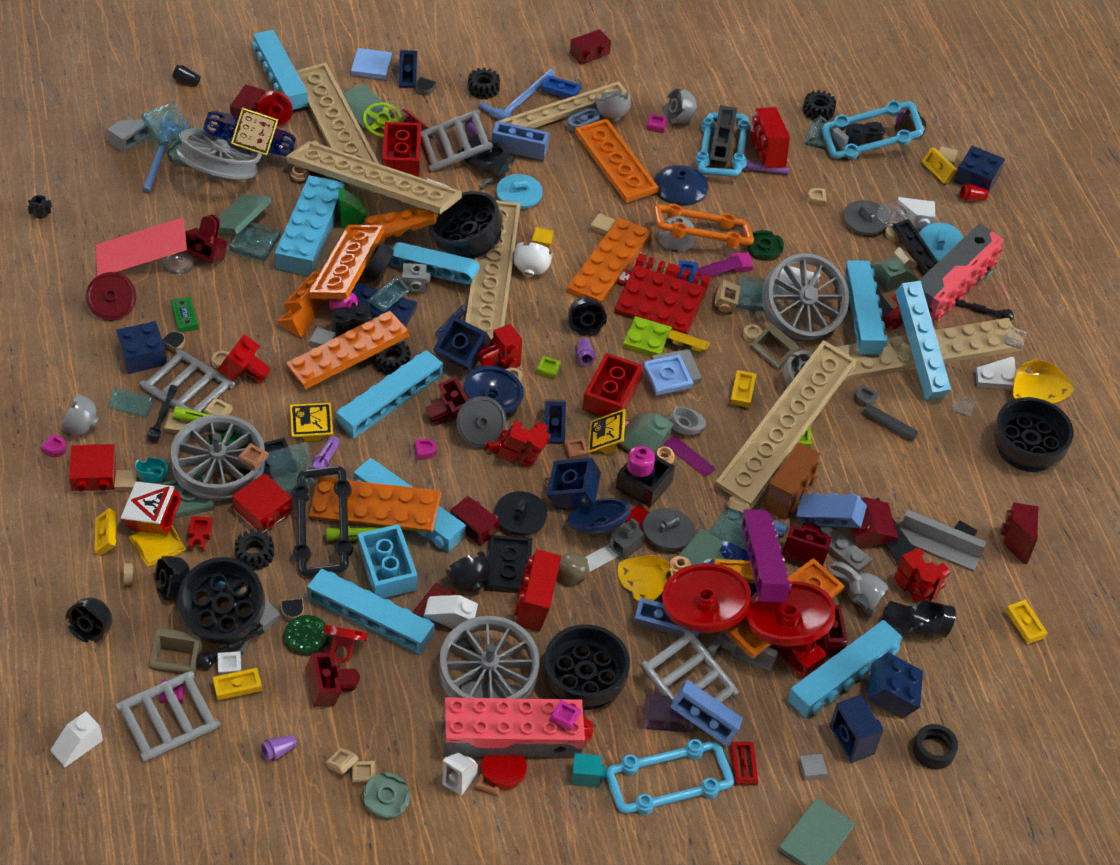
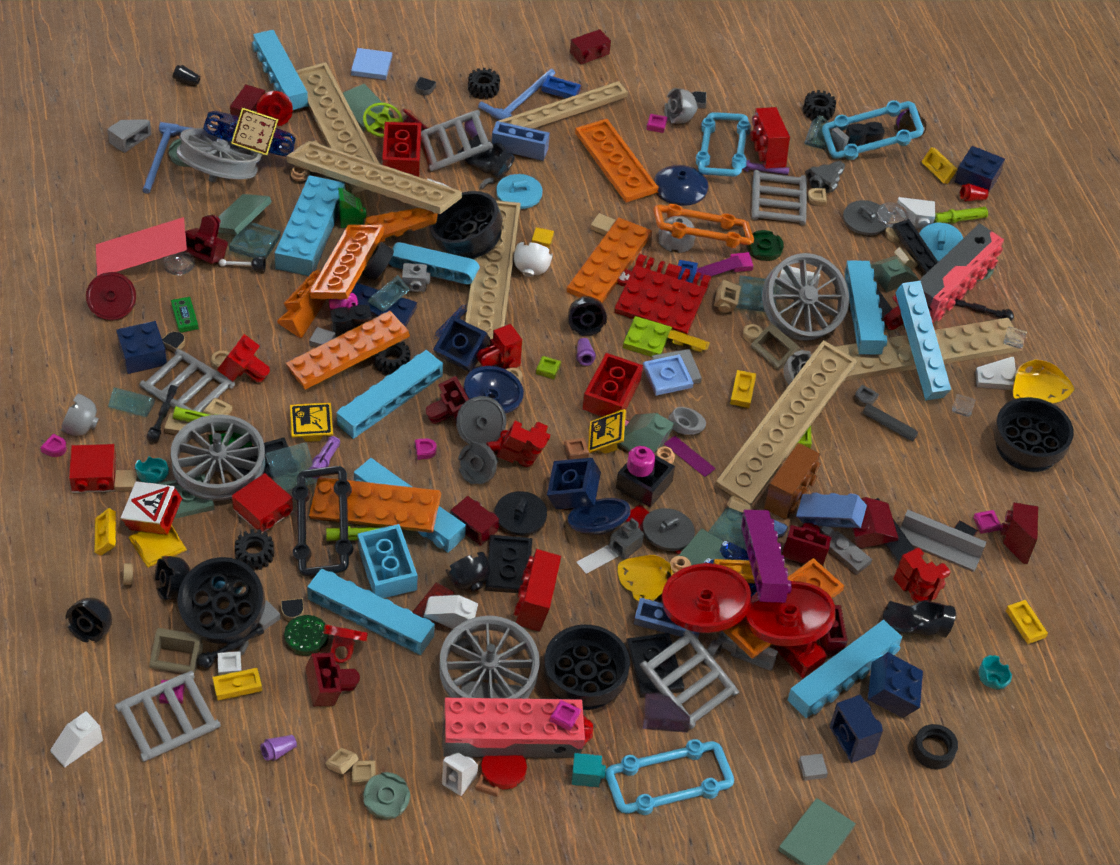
black gear [27,195,52,219] -> none
clear light blue plate [141,102,190,146] -> none
red plate [188,516,213,552] -> none
nougat tile [238,443,268,471] -> none
dark blue slope [398,50,418,87] -> none
dark blue slope [544,399,566,442] -> none
dark tan hair [557,552,589,587] -> none
sand blue plate [567,108,600,132] -> none
light grey cylinder [595,91,631,121] -> none
medium blue brick [670,680,743,746] -> none
dark grey arch [710,105,737,162] -> none
red tile [730,742,758,786] -> none
light grey piece [829,561,889,617] -> none
tan tile [939,146,958,165] -> none
none -> hinge [219,257,266,272]
none -> dark grey tile [458,442,498,484]
none -> black tile [626,633,685,698]
none -> black tile [691,91,706,108]
none -> light grey bar [751,170,807,226]
none -> dark grey rock [805,161,846,193]
none -> lime pin [934,206,988,224]
none -> dark pink tile [973,510,1001,534]
none -> teal hair [978,655,1012,690]

